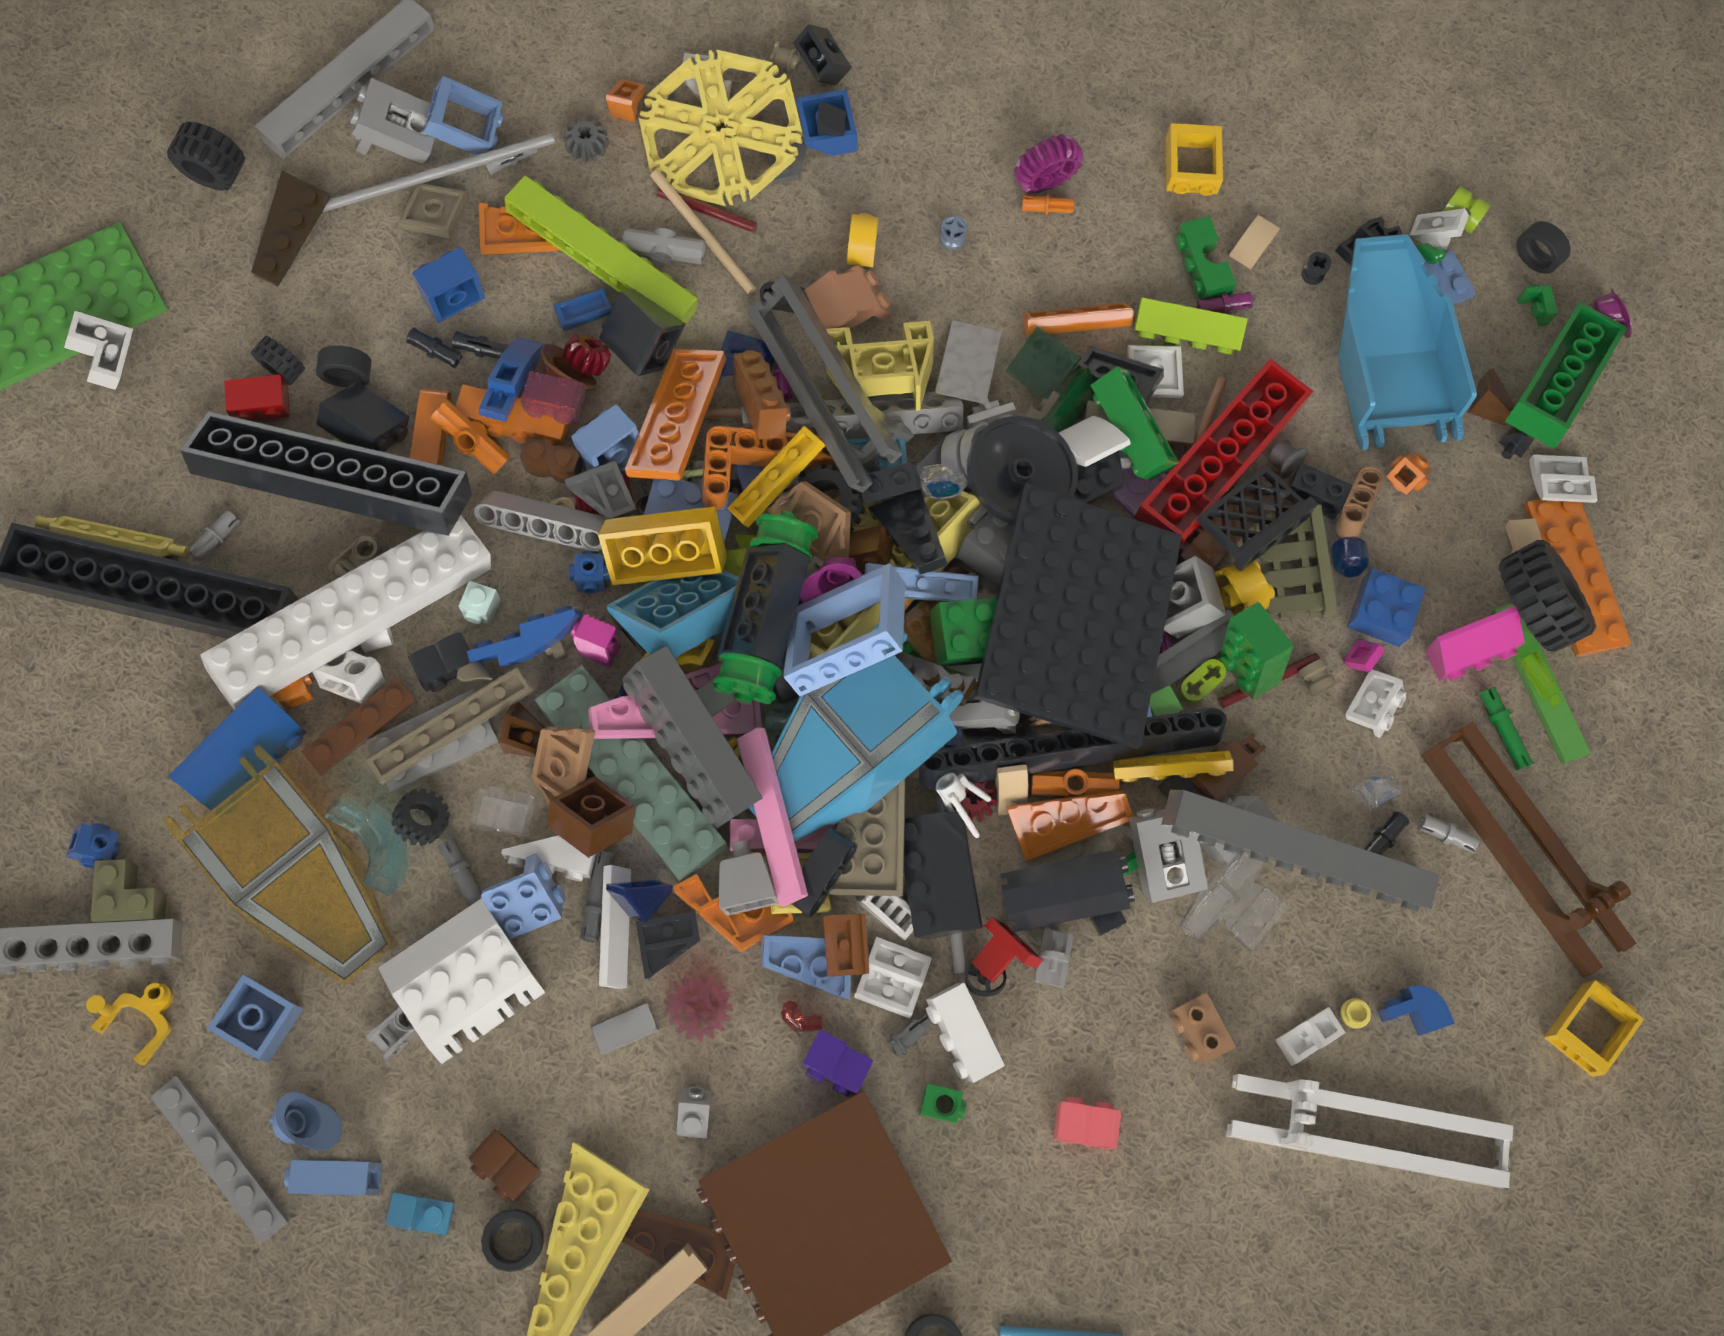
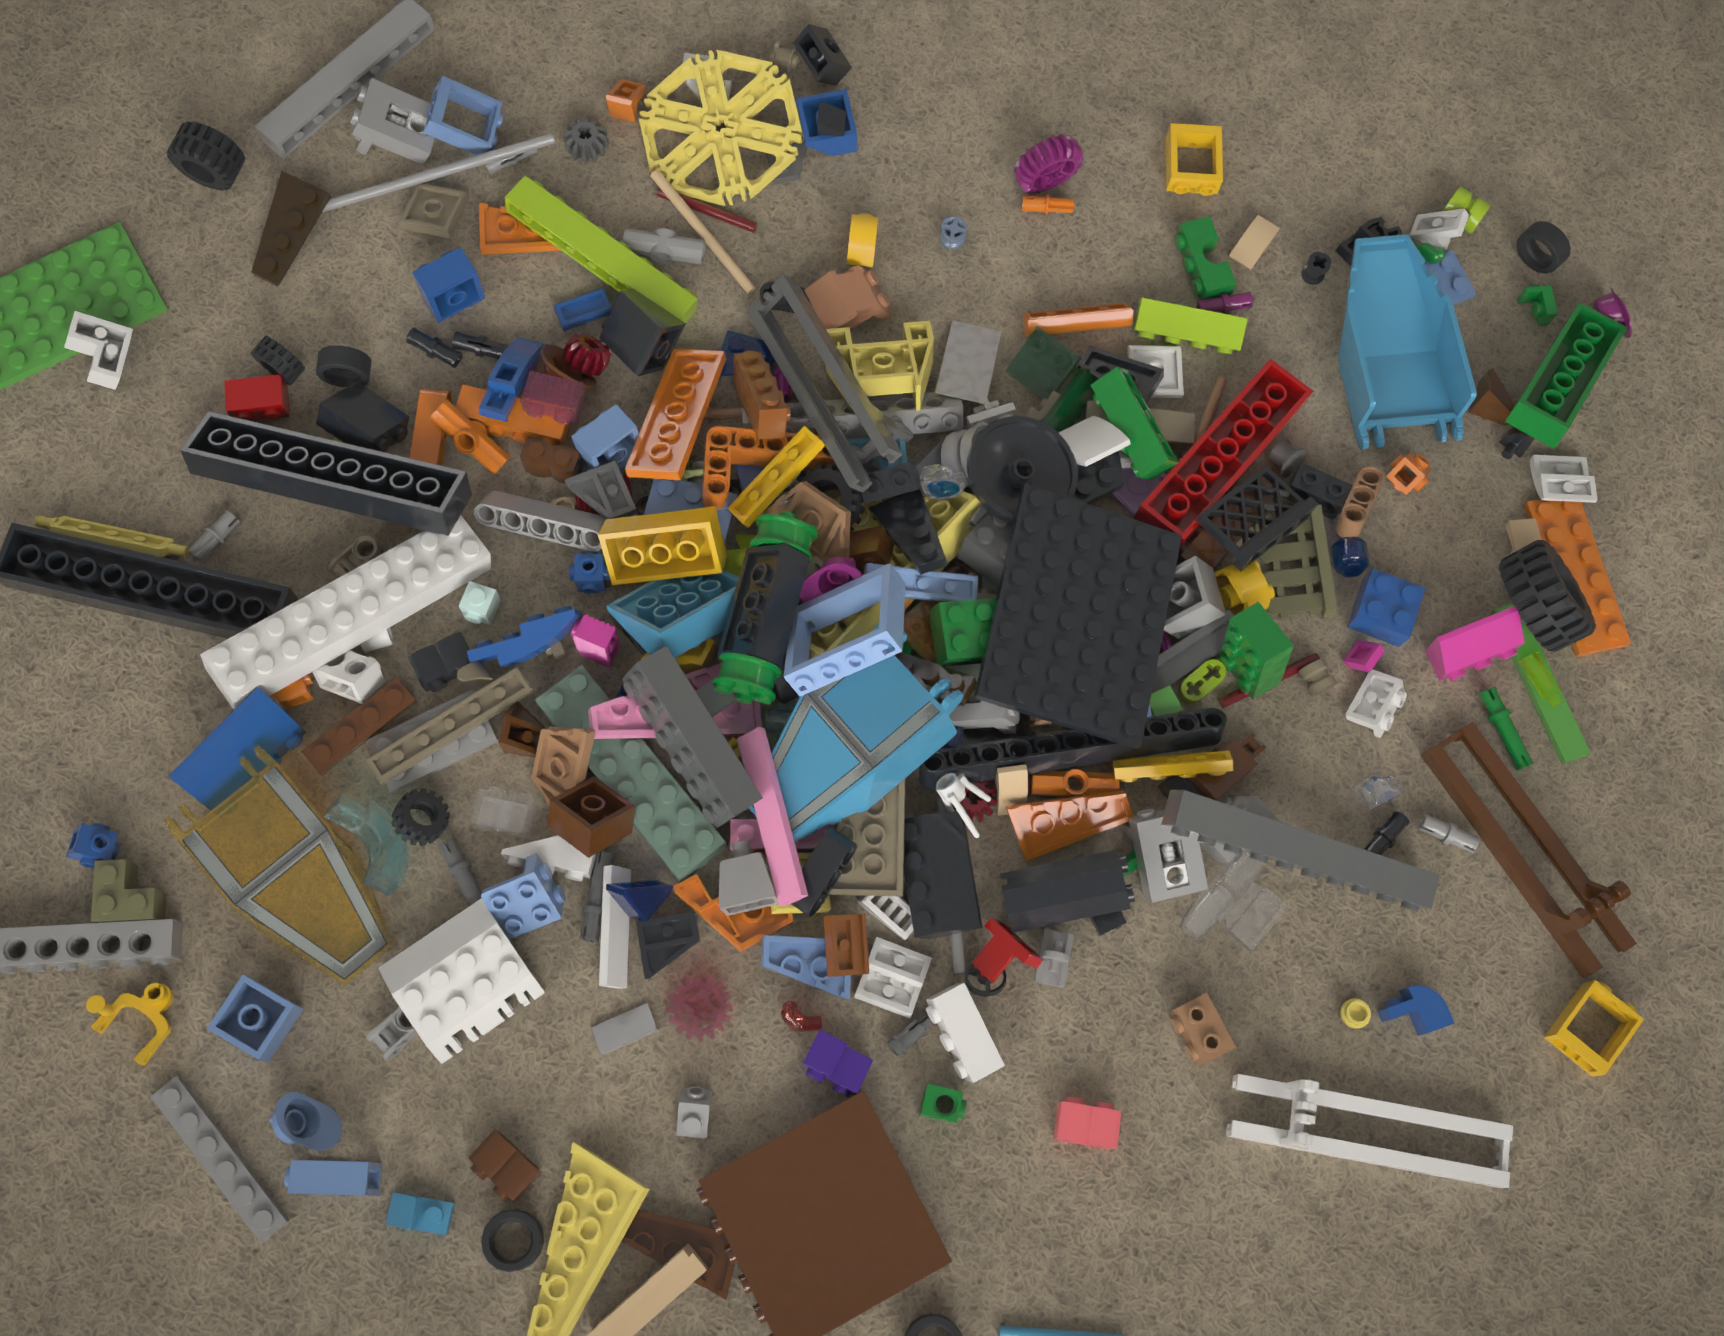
white slope [1275,1007,1345,1066] -> none

